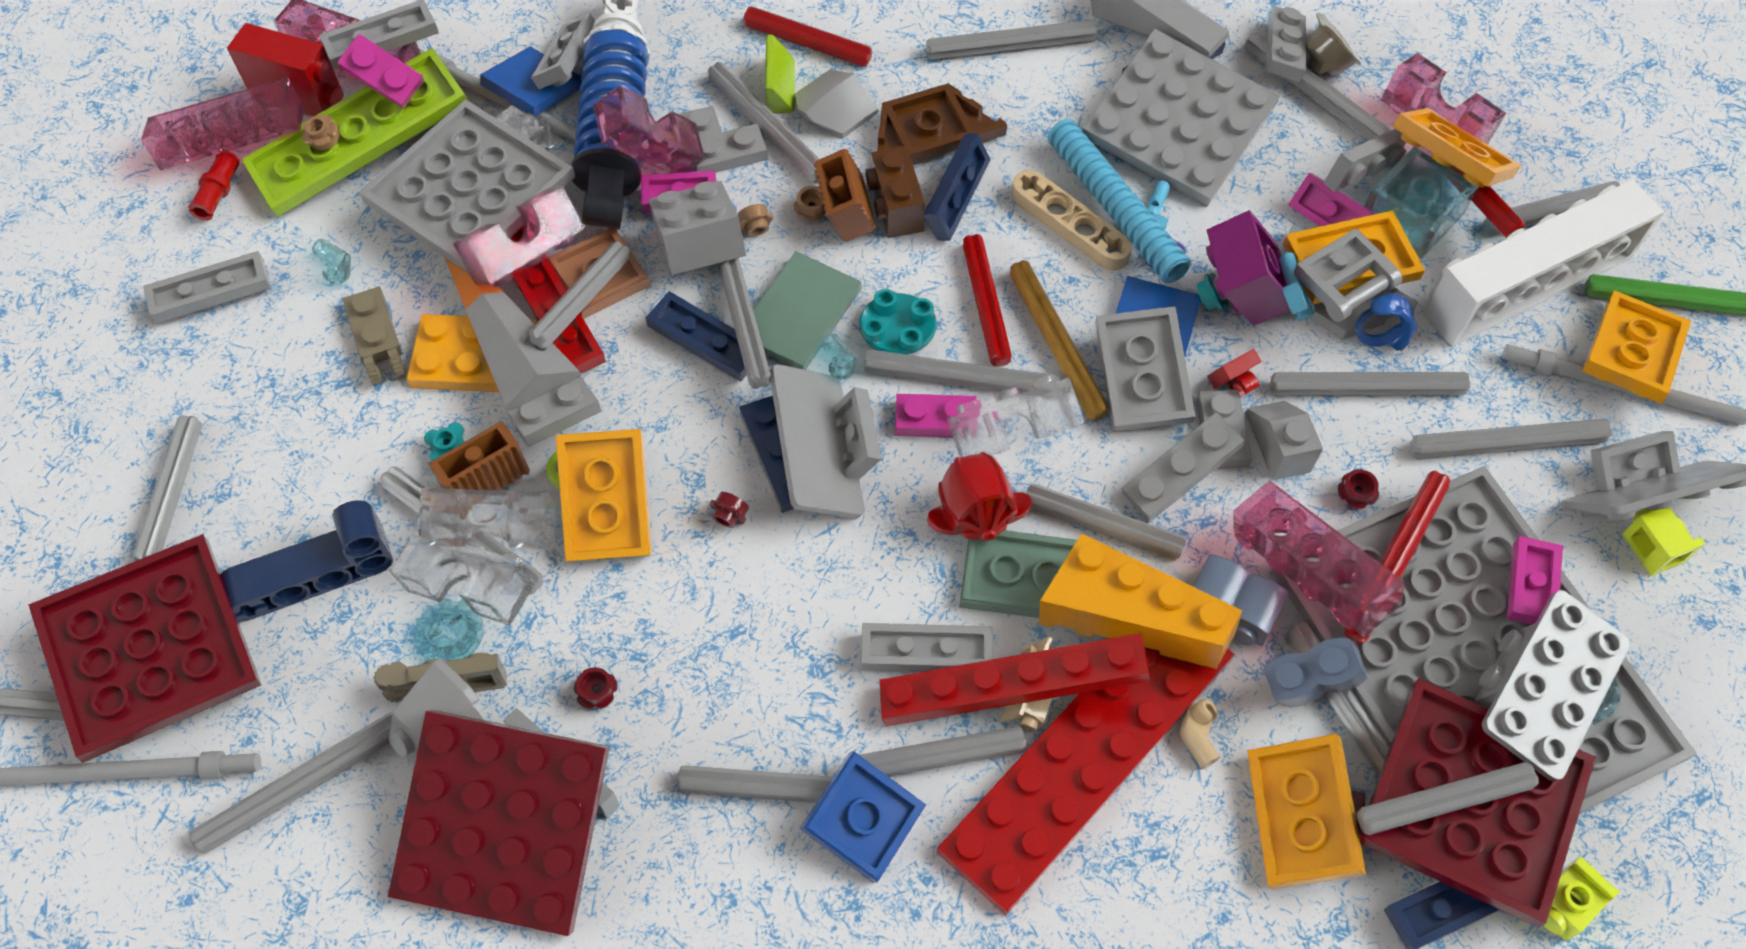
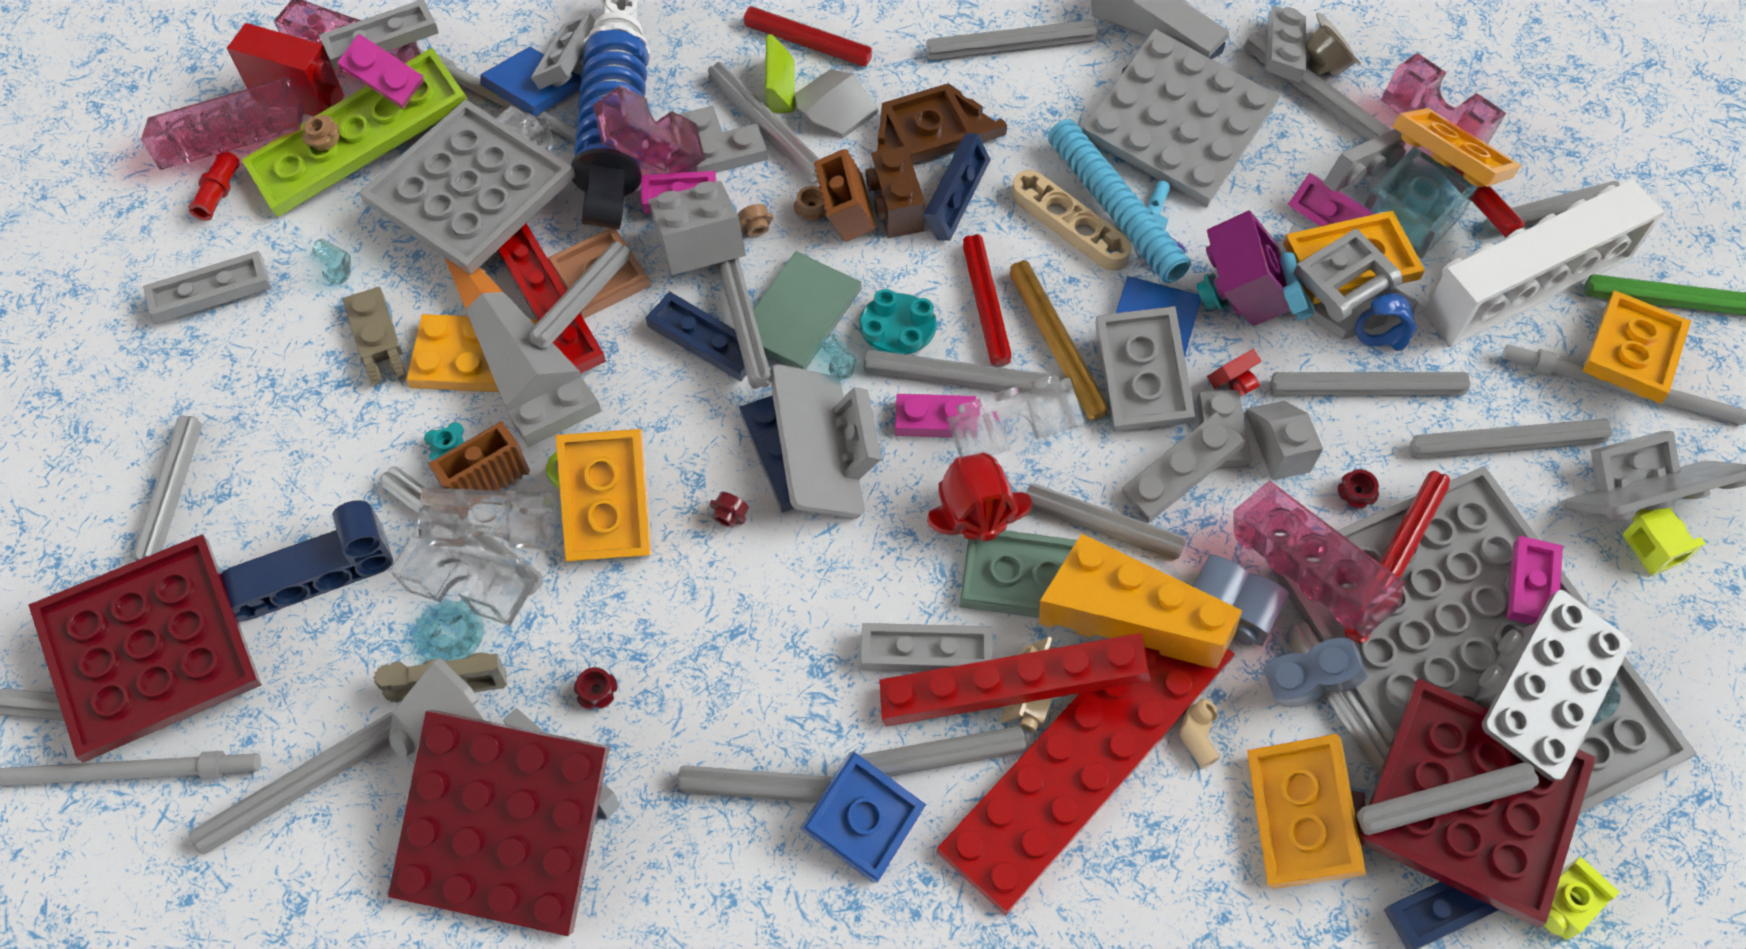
clear pink arch [452,186,585,288] -> none

